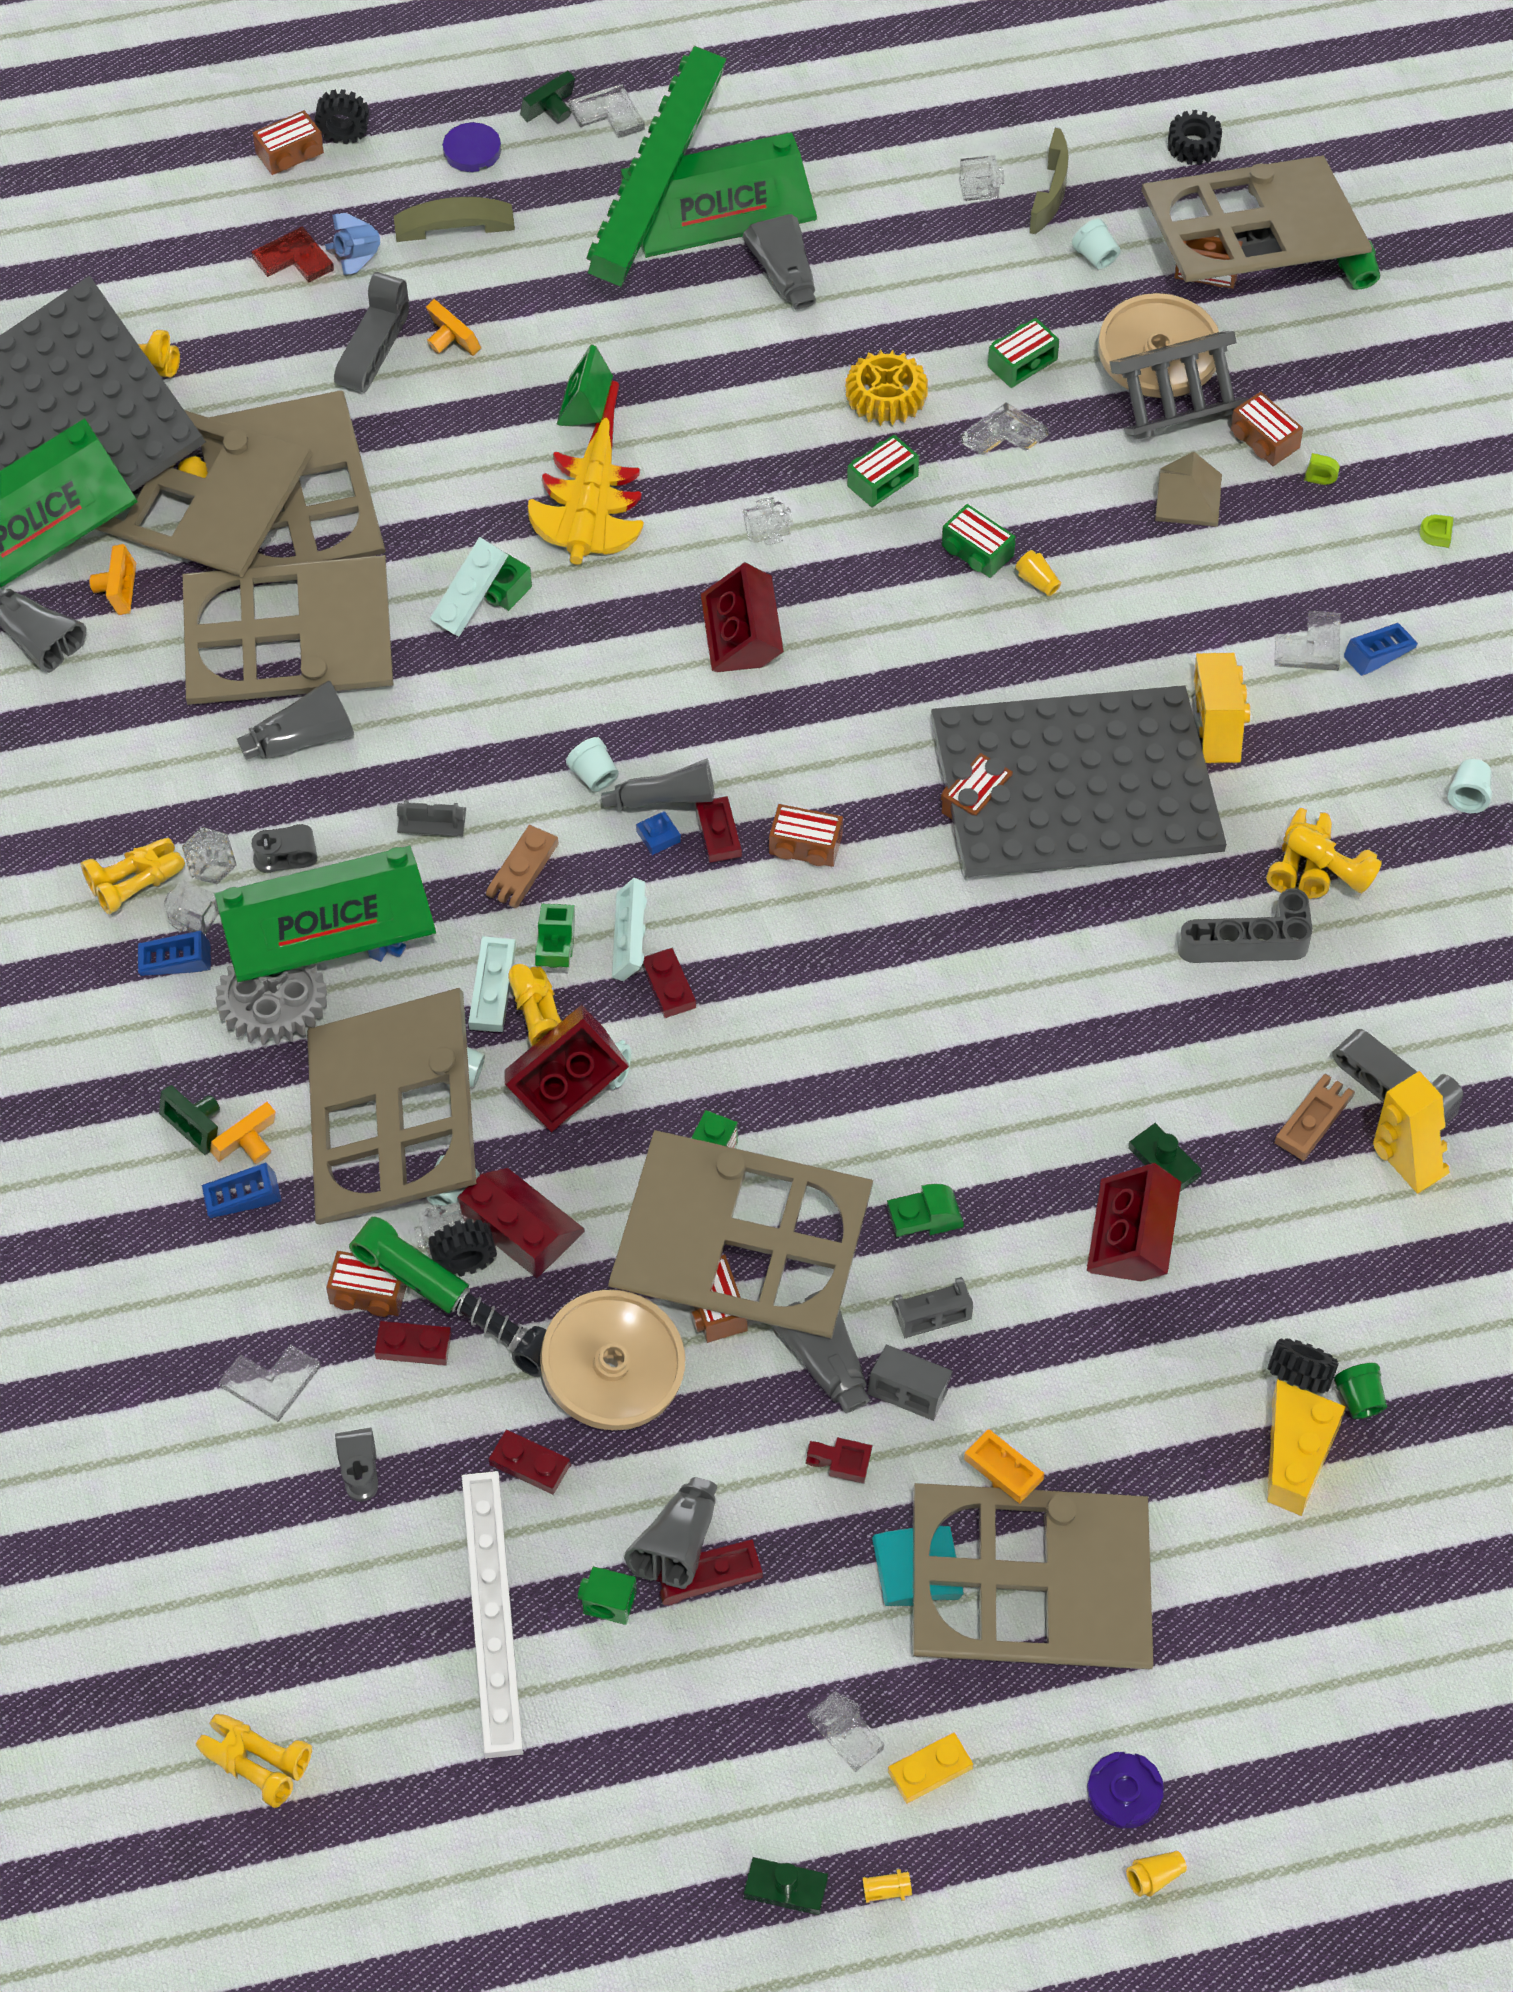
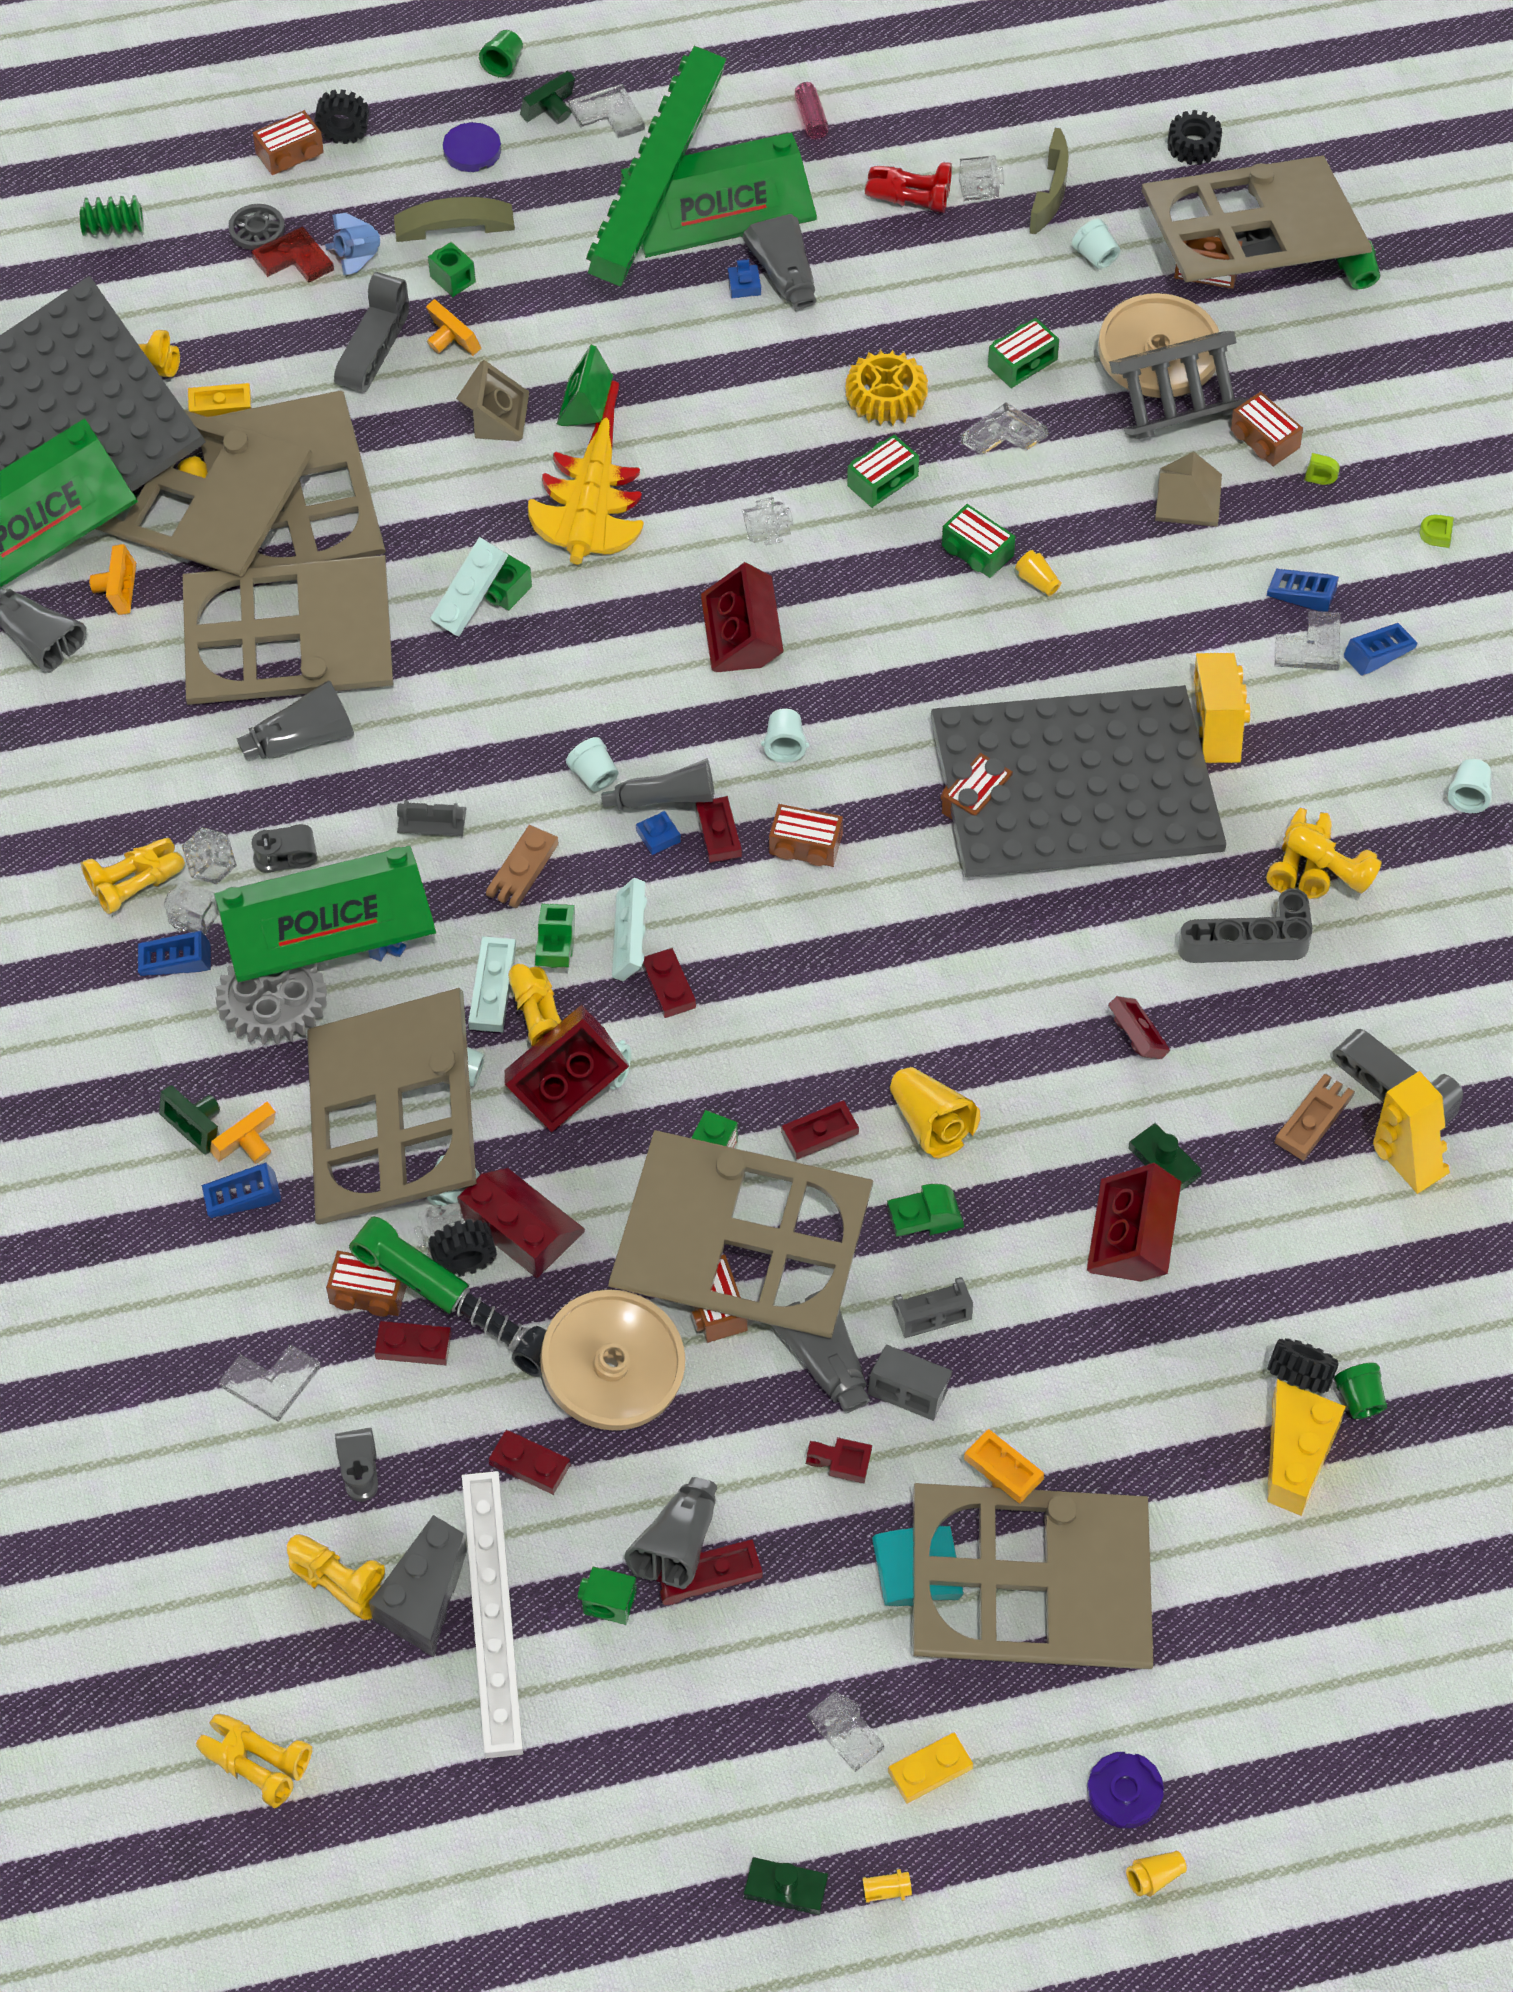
none -> green piece [79,195,144,236]
none -> yellow plate [188,383,251,417]
none -> dark grey wheel [228,204,285,251]
none -> yellow piece [287,1534,385,1620]
none -> dark grey wedge [369,1515,467,1657]
none -> green brick [428,242,476,297]
none -> dark tan slope [456,360,529,441]
none -> green piece [479,30,523,78]
none -> blue tile [728,259,761,298]
none -> light aqua piece [761,709,809,763]
none -> dark red plate [781,1100,859,1160]
none -> clear pink piece [795,82,828,139]
none -> red piece [864,162,952,213]
none -> yellow cone [890,1067,981,1158]
none -> dark red plate [1108,996,1171,1059]
none -> blue slope [1266,568,1339,614]

